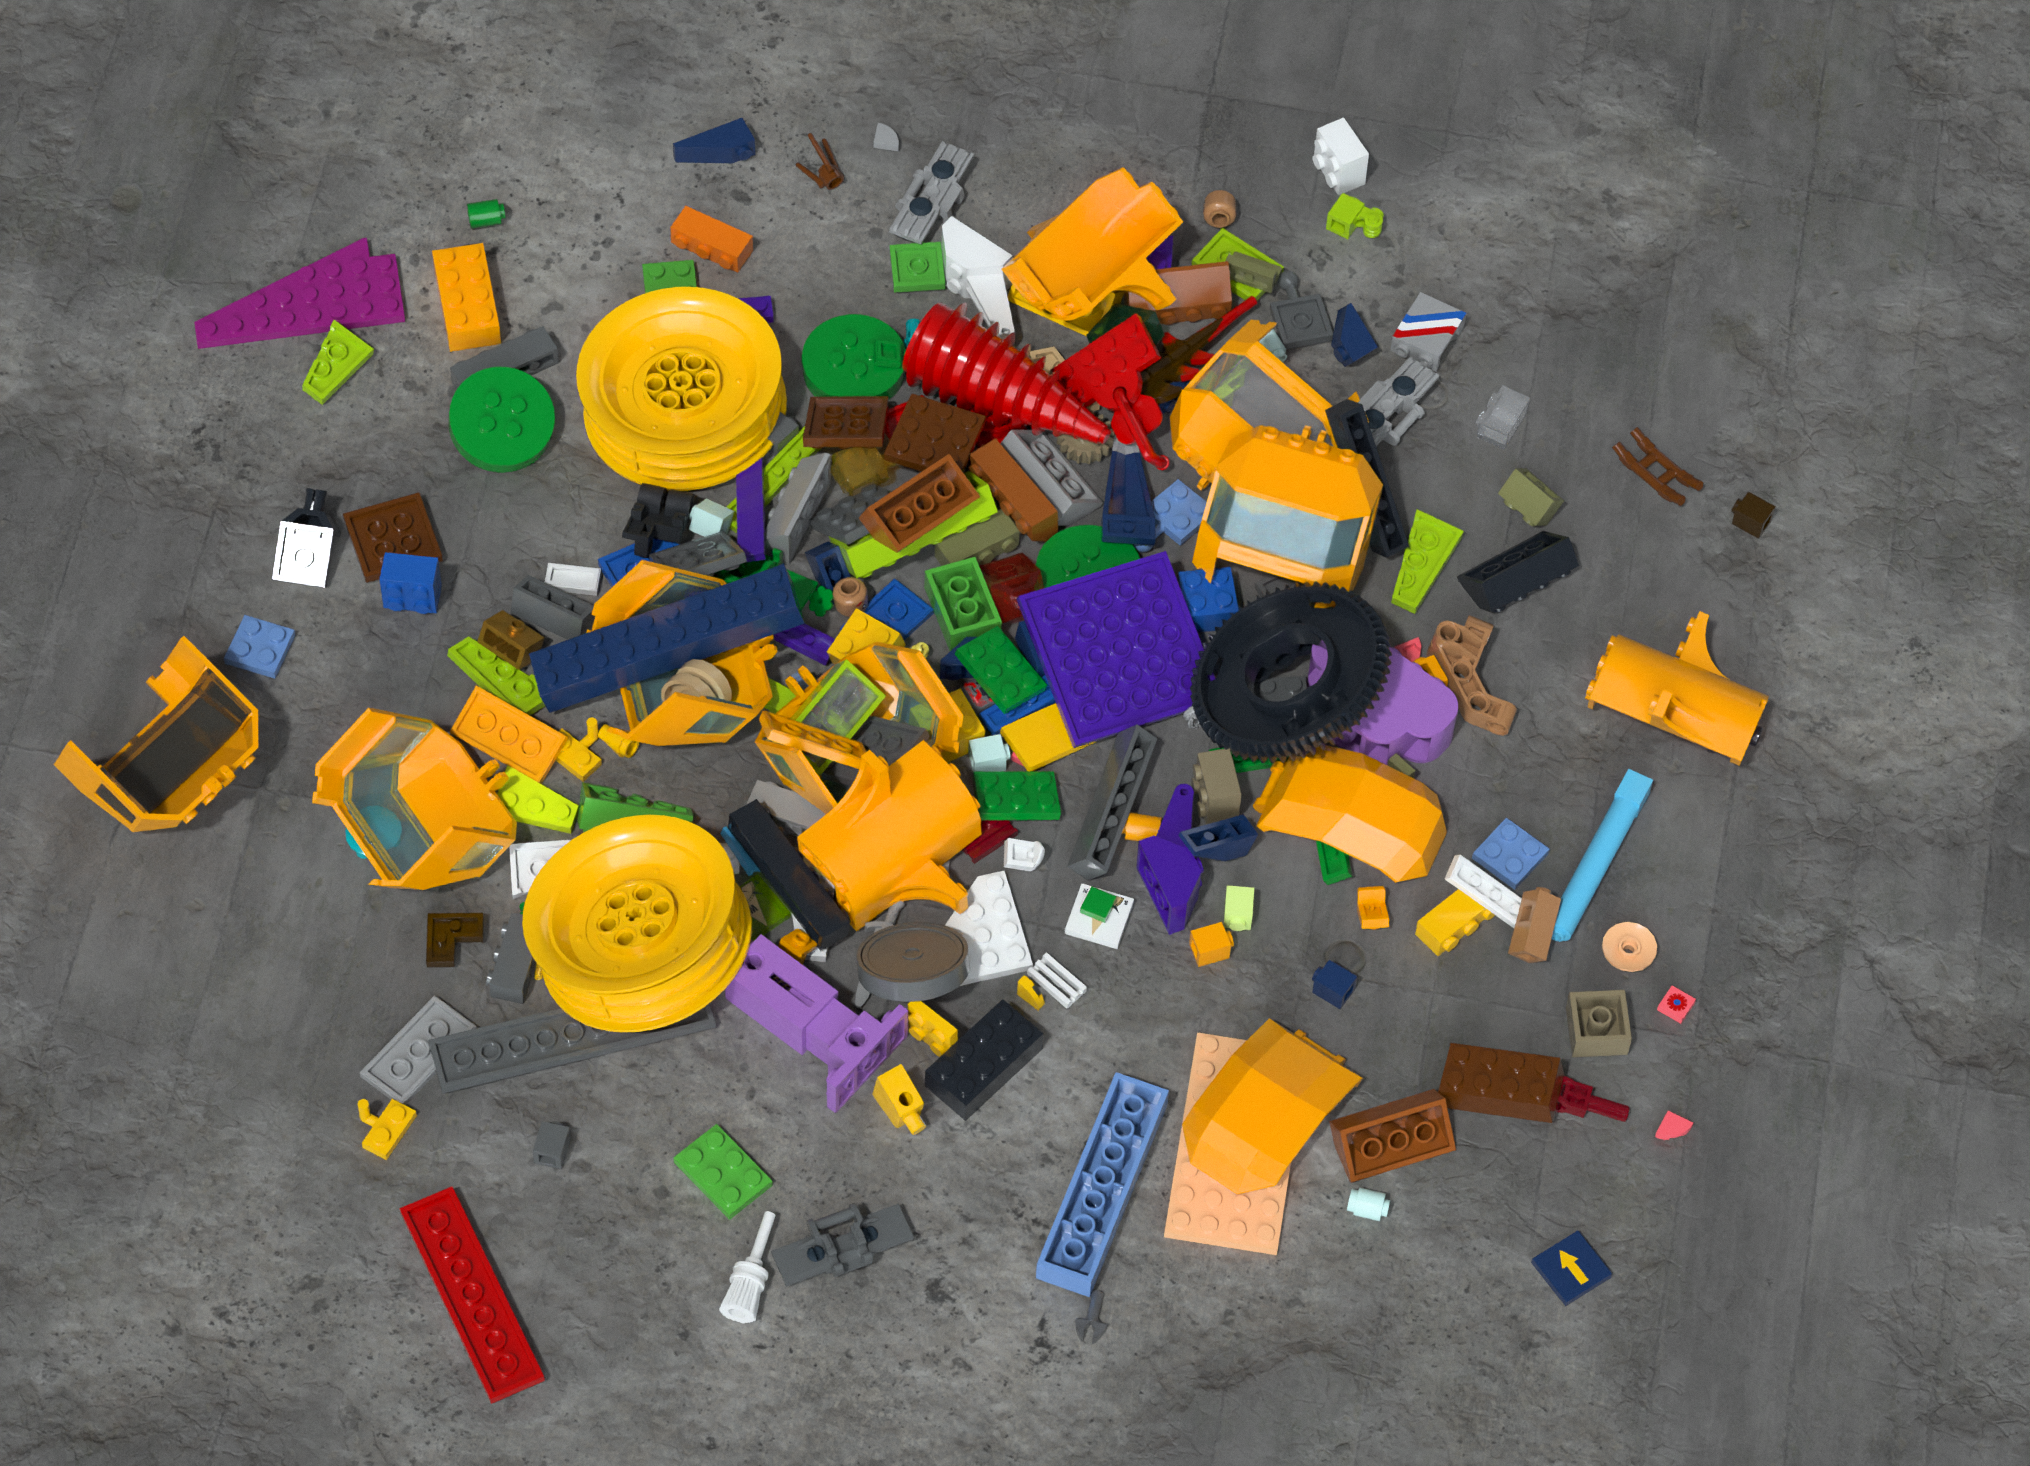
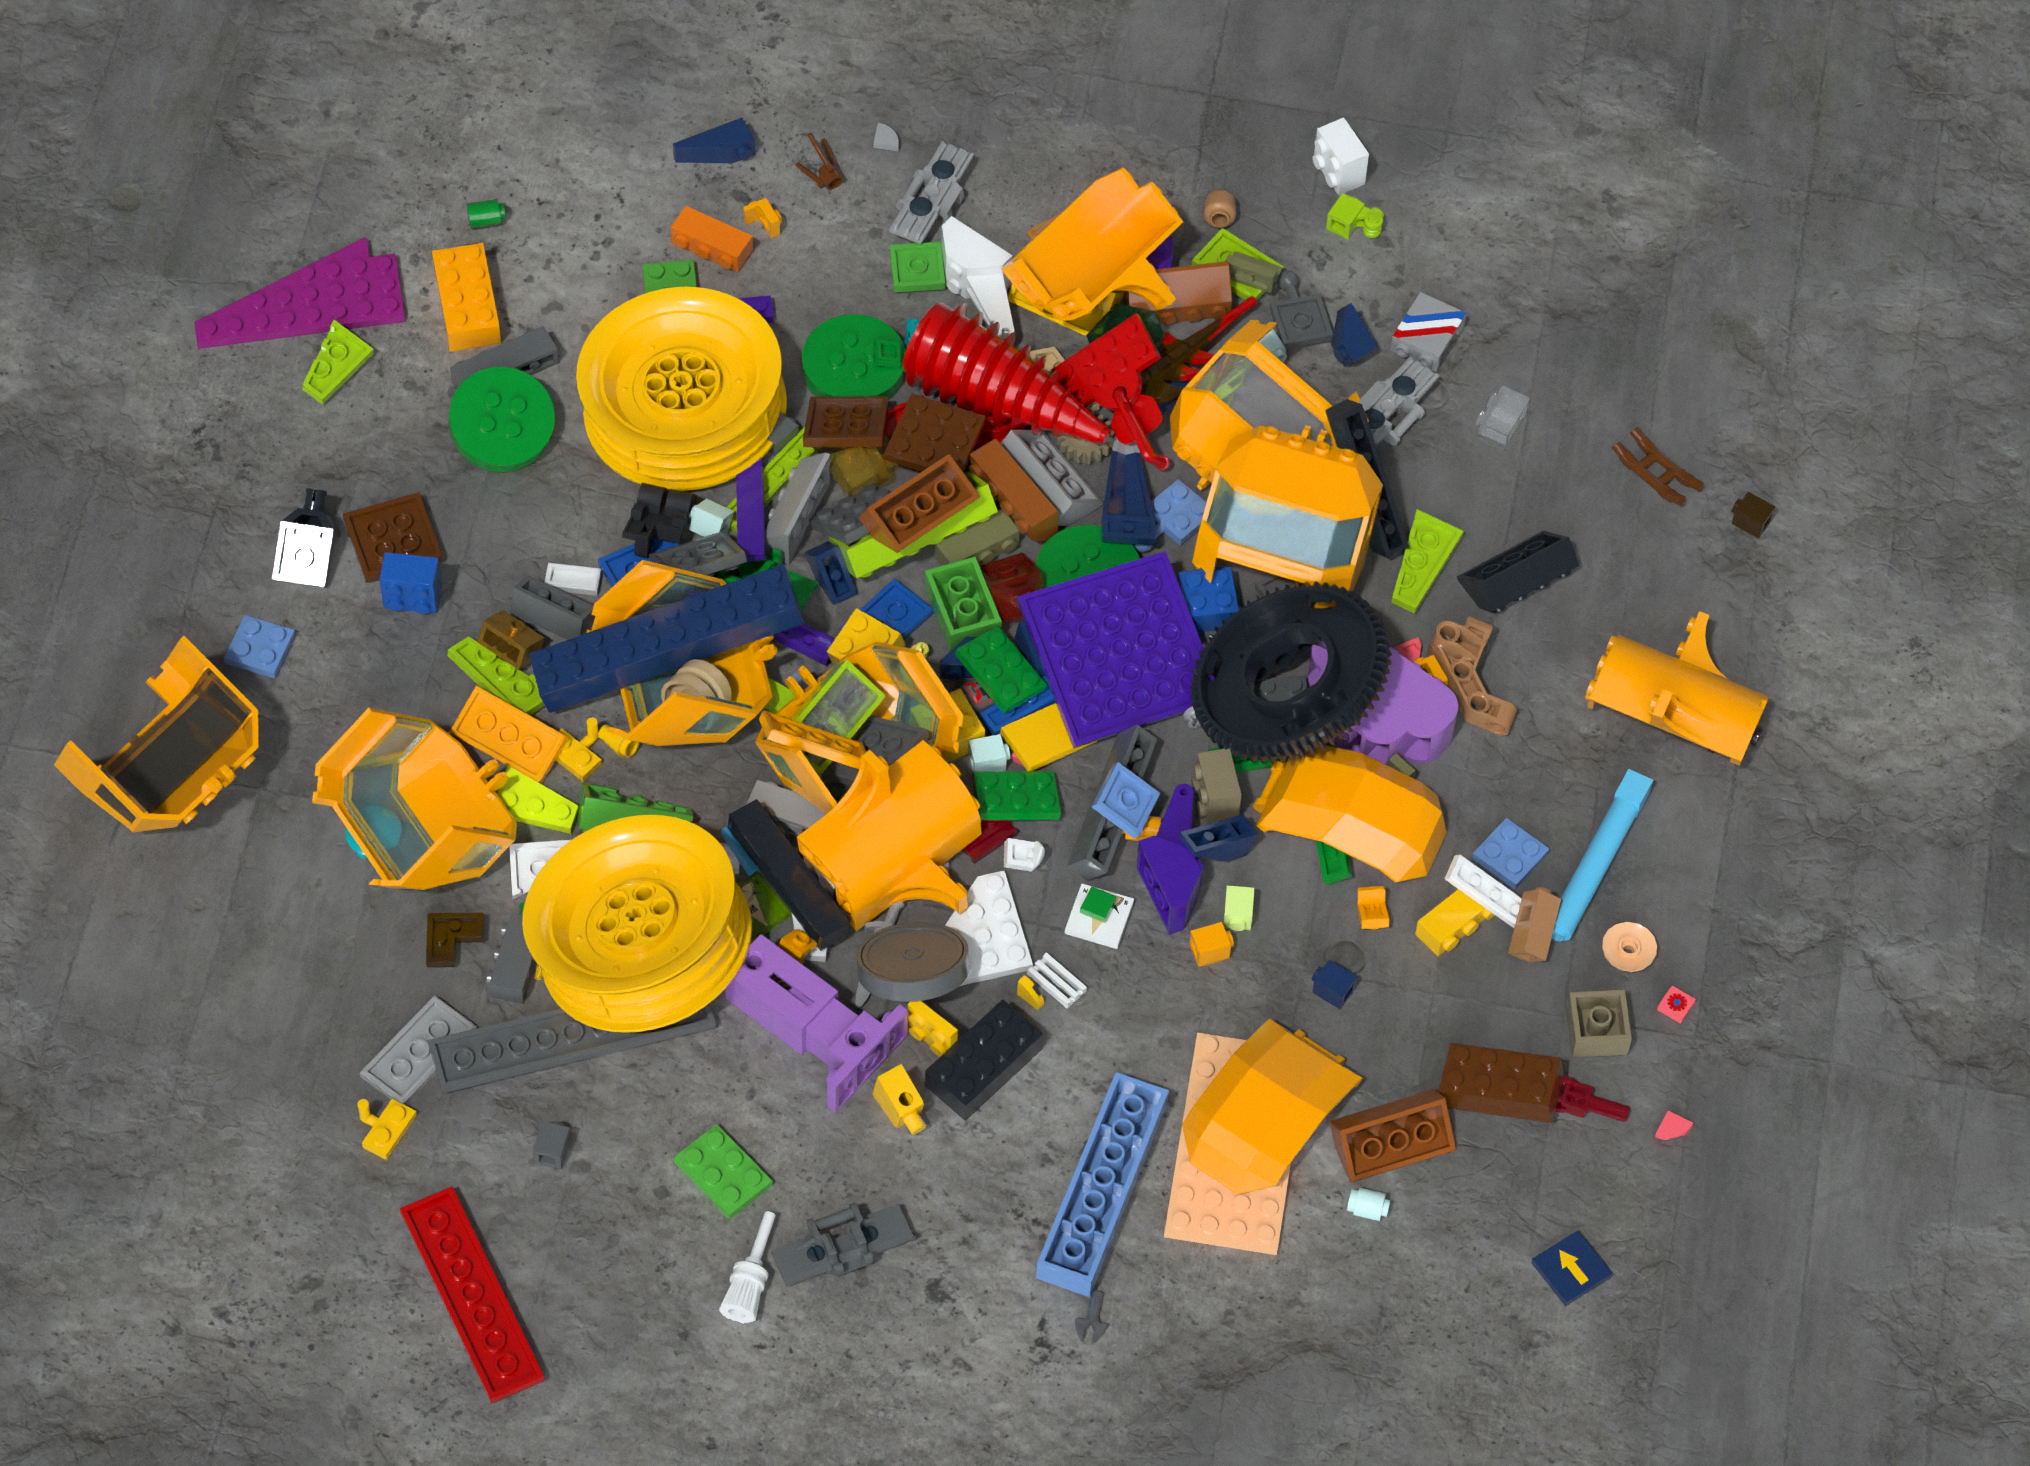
green plant [809,586,833,617] -> none
medium nougat head [833,577,869,617] -> none
olive brick [1498,468,1565,527] -> none
none -> light orange bracket [743,198,782,238]
none -> medium blue plate [1091,762,1160,838]

